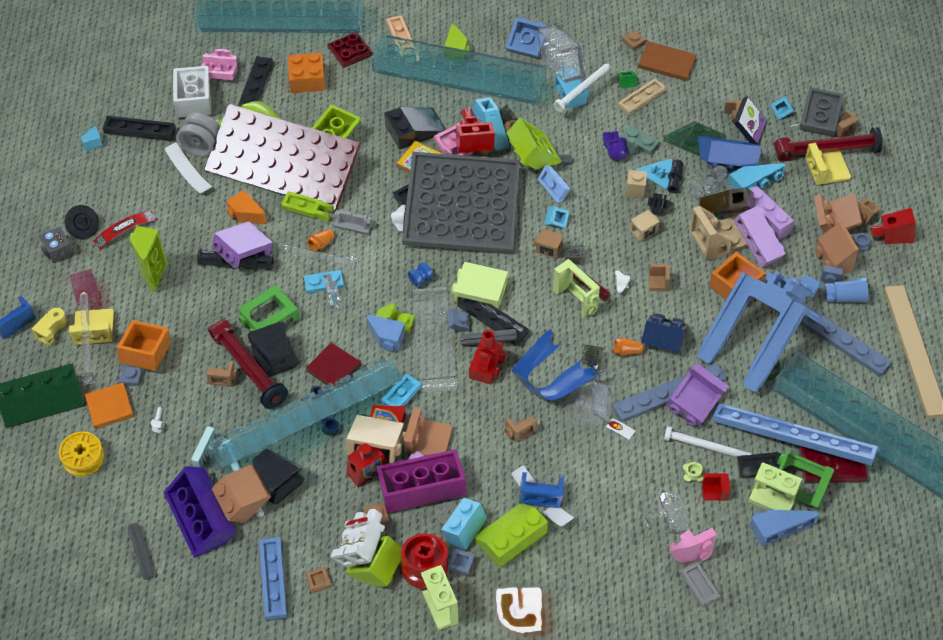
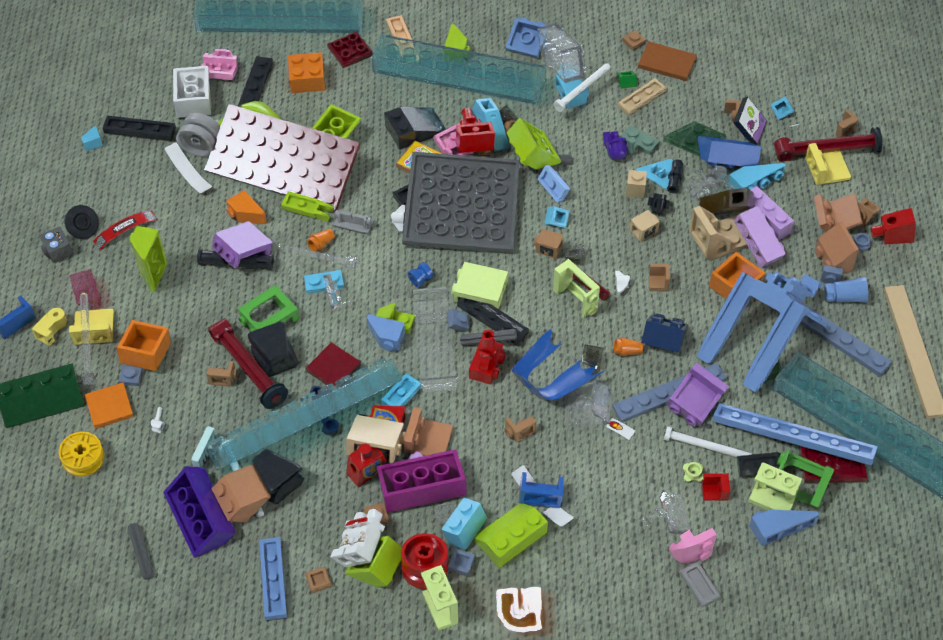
dark grey plate [799,87,844,136] -> none

